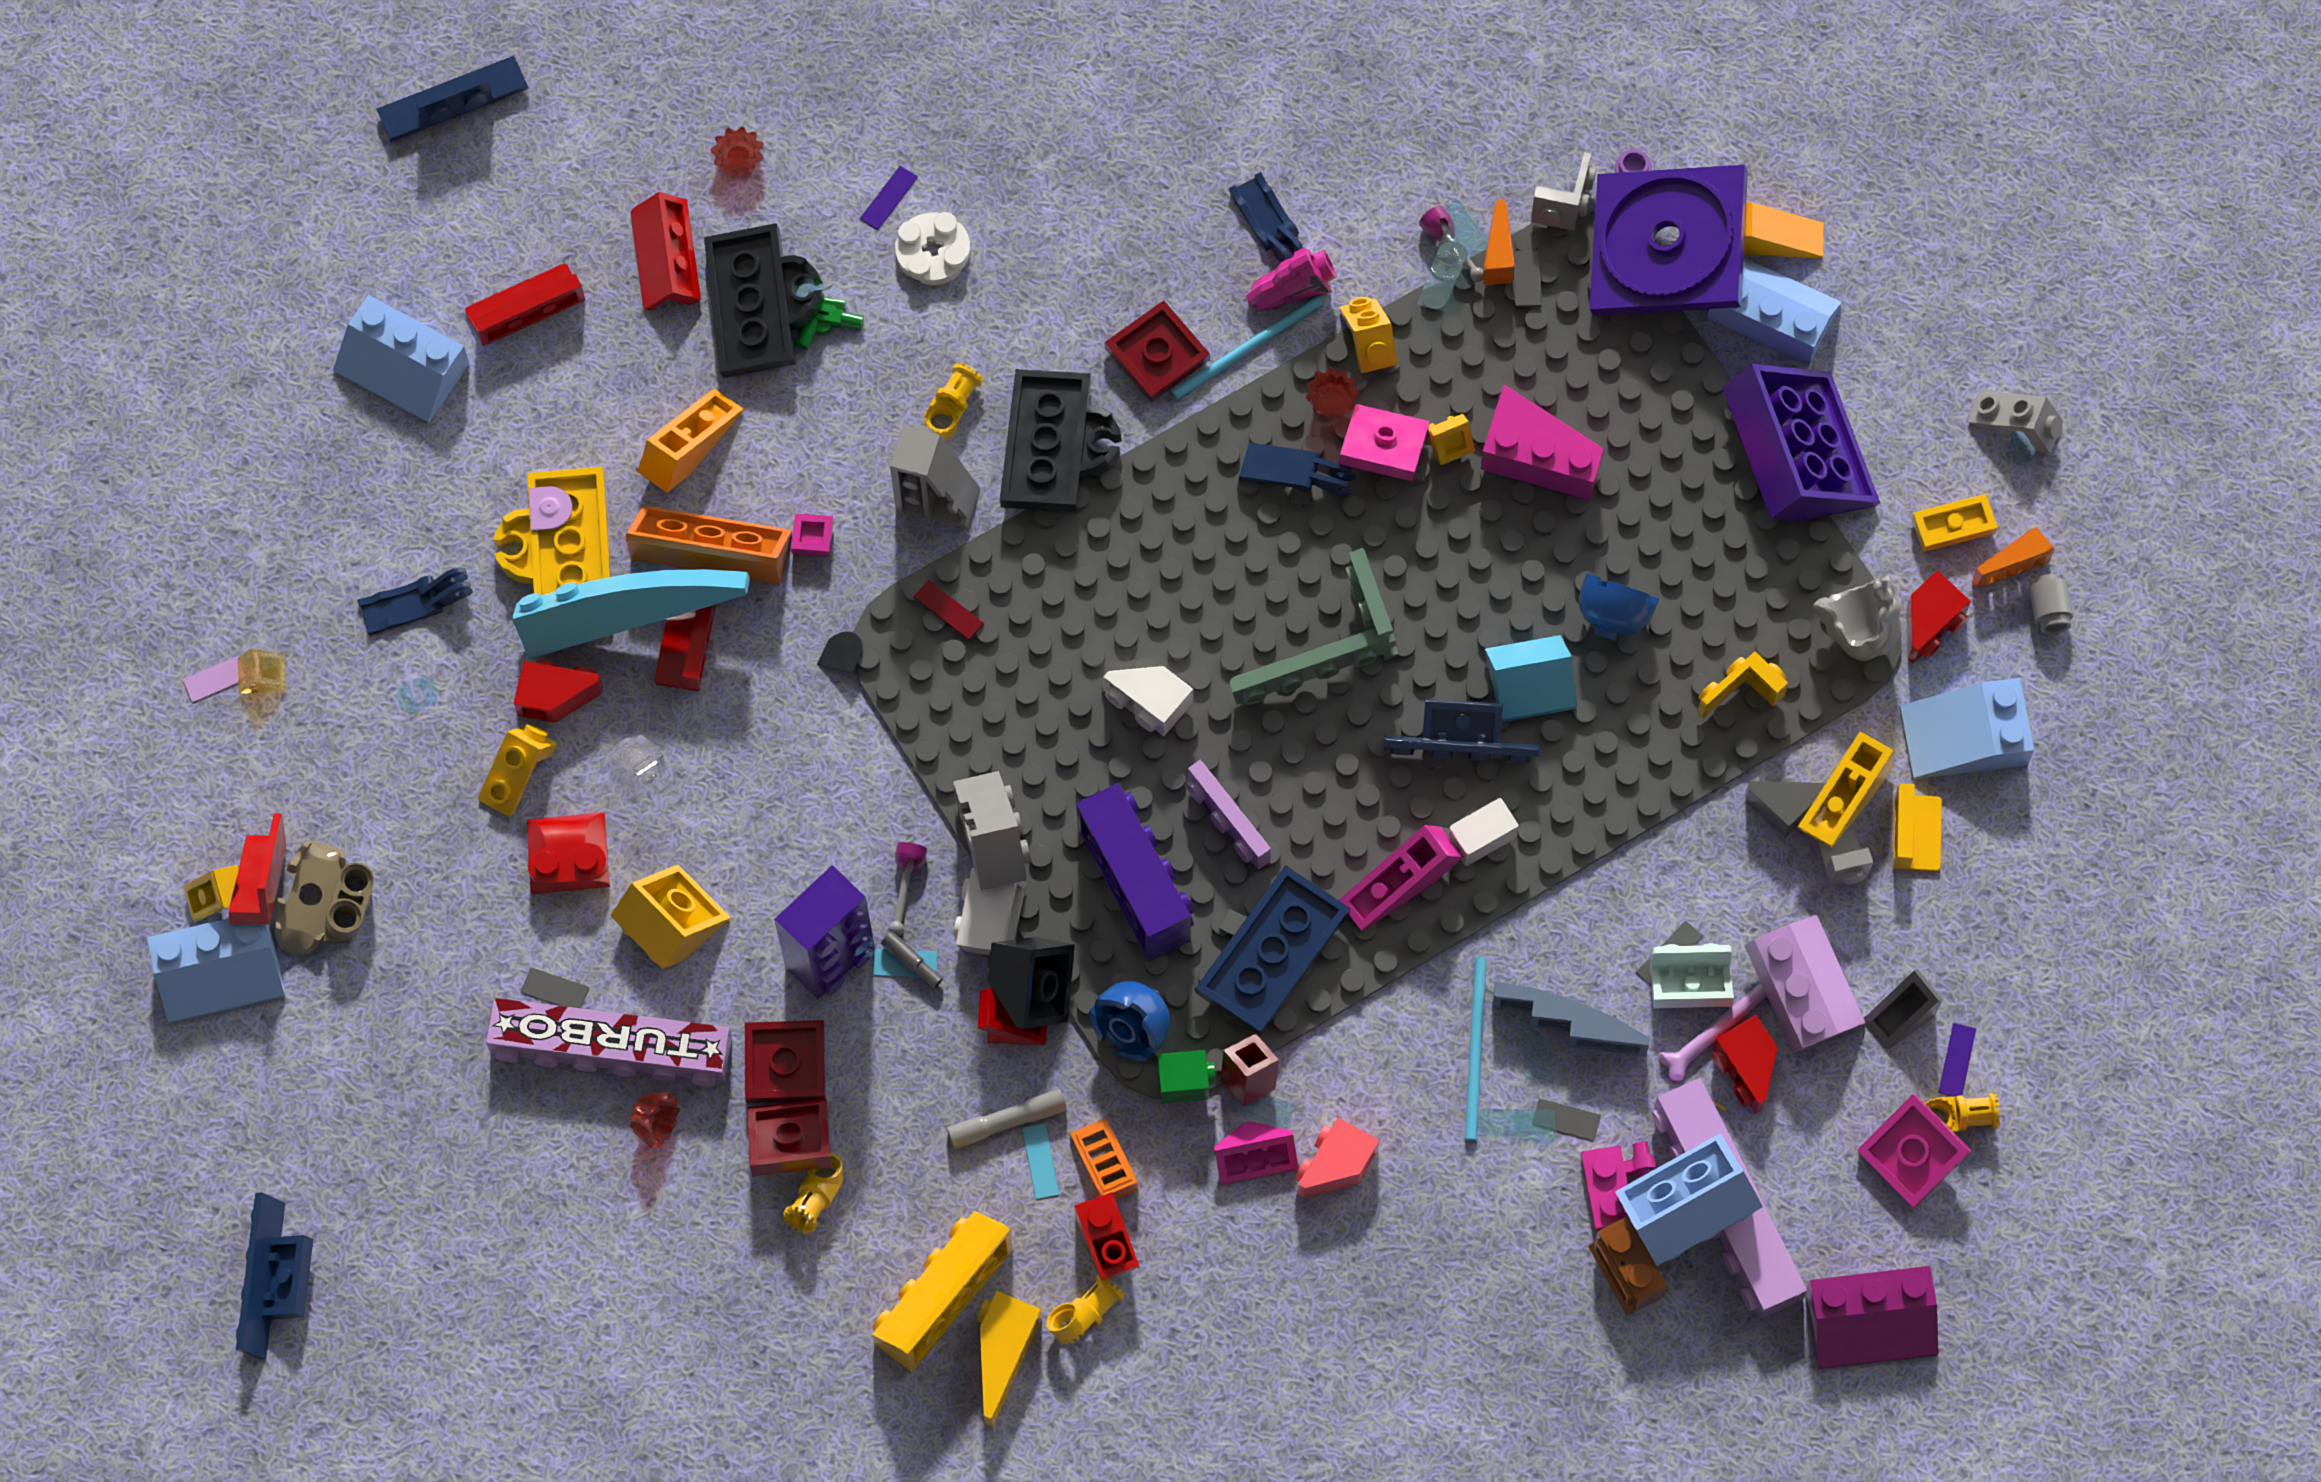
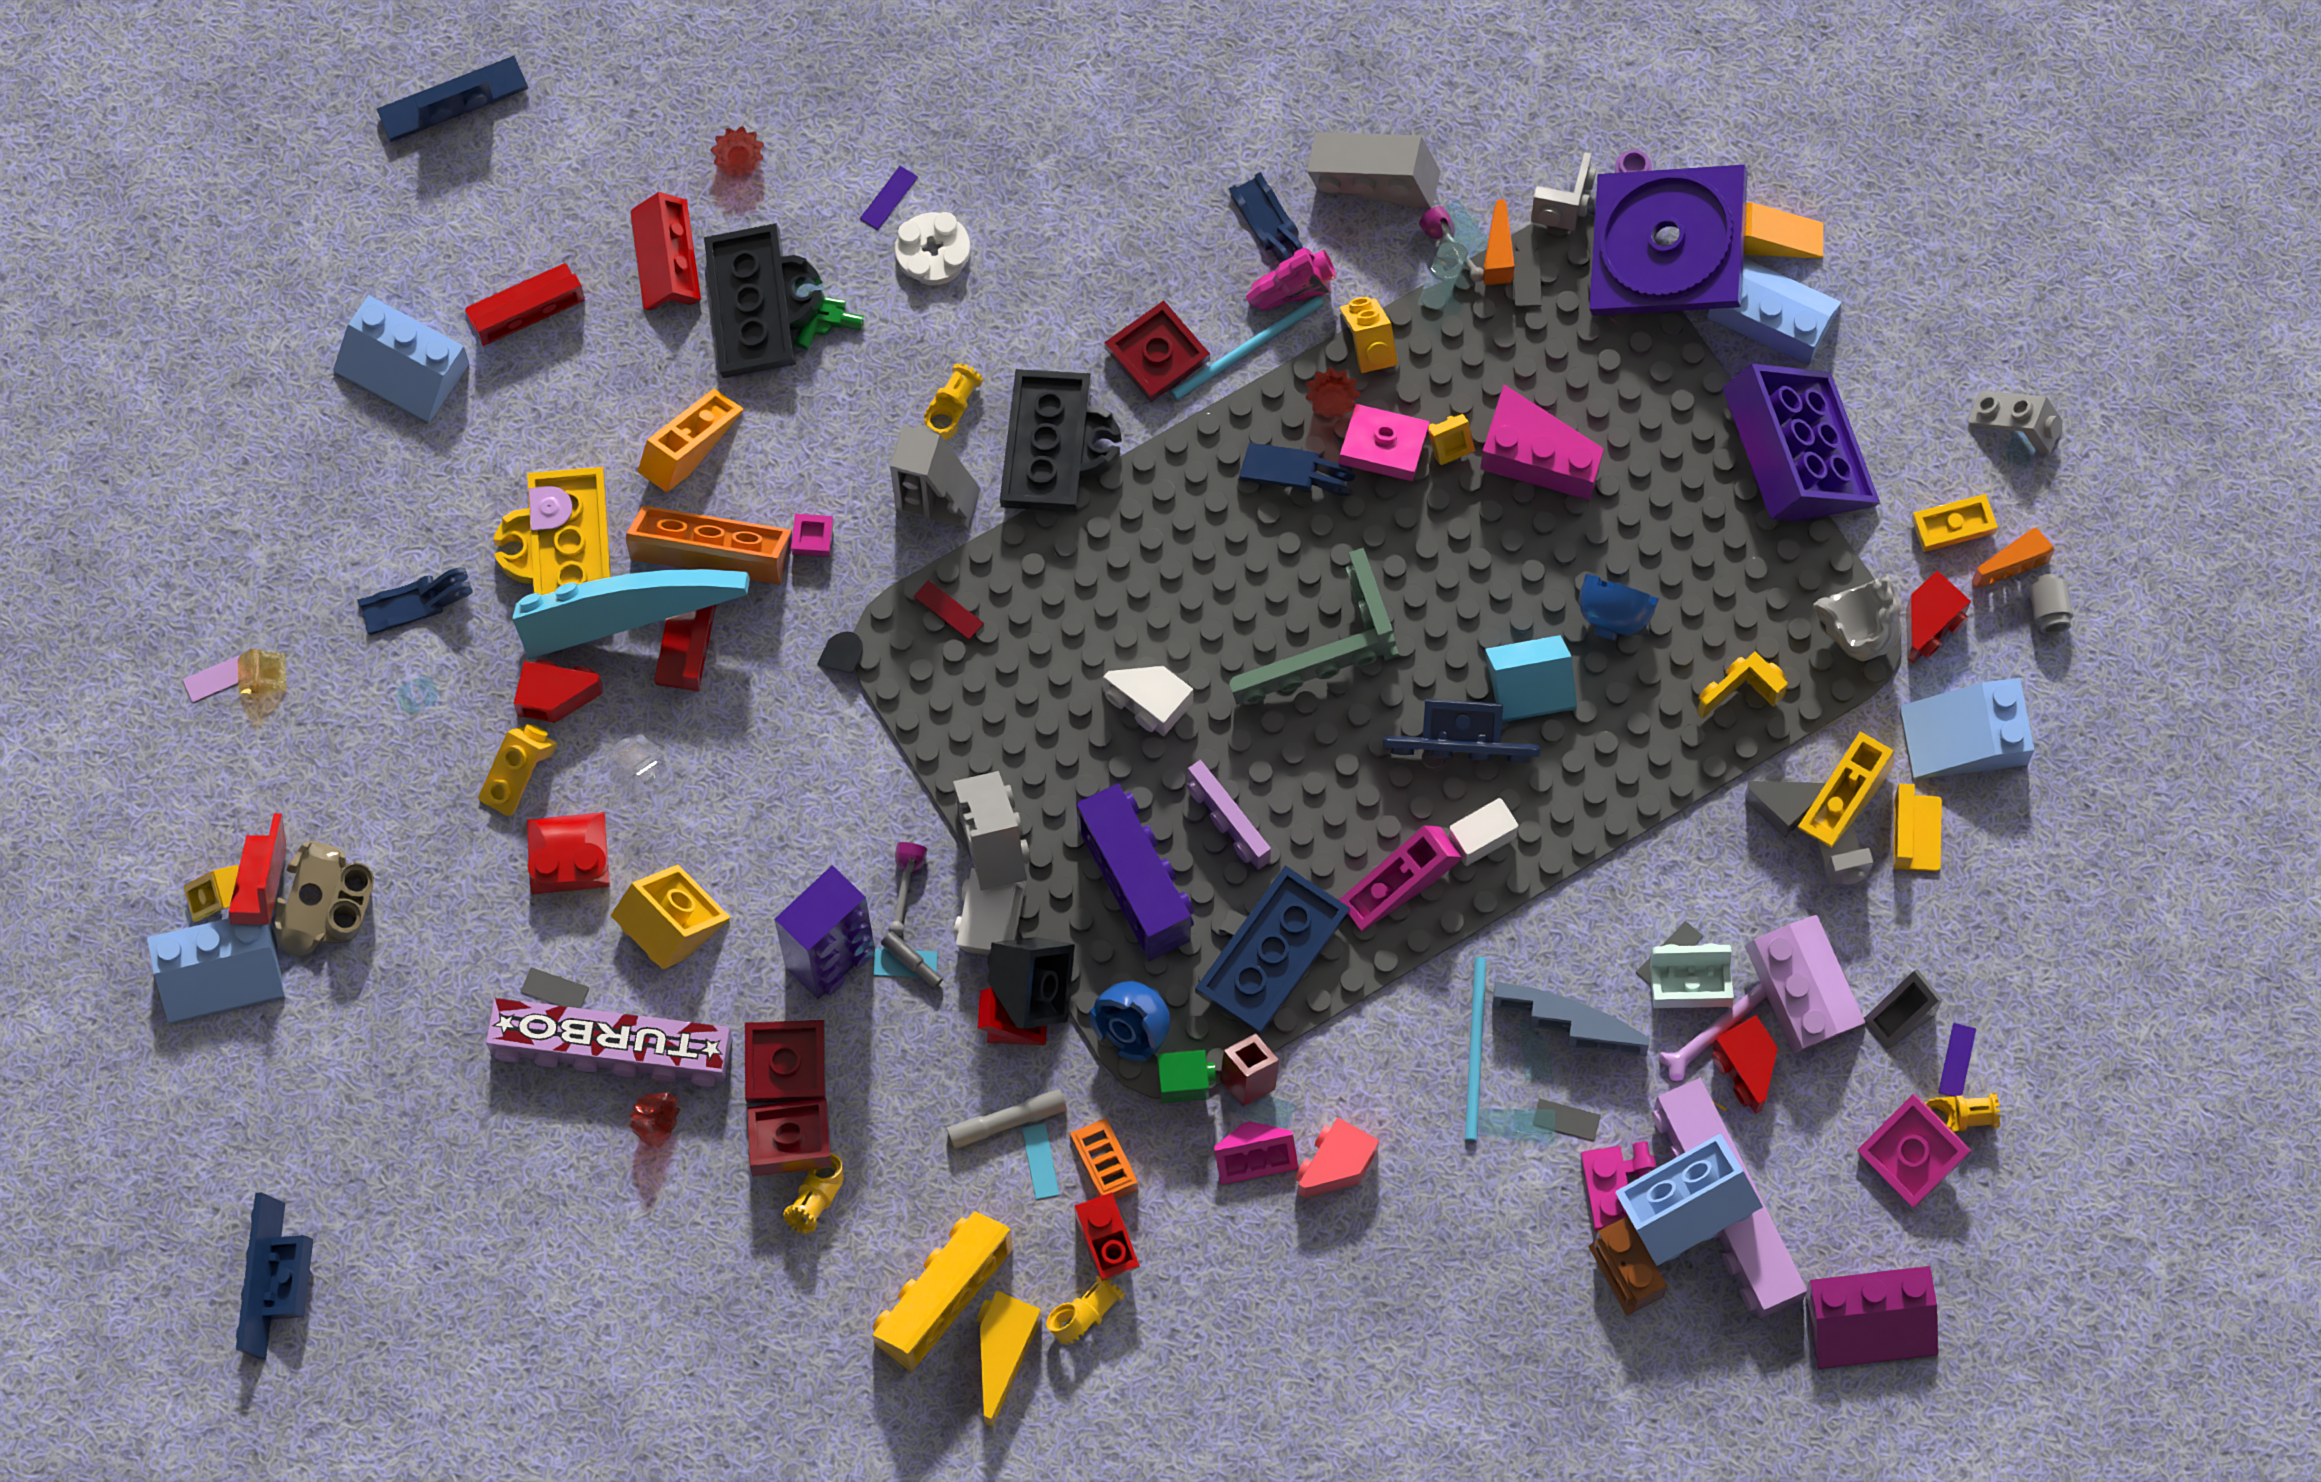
none -> light grey wedge [1307,132,1441,210]

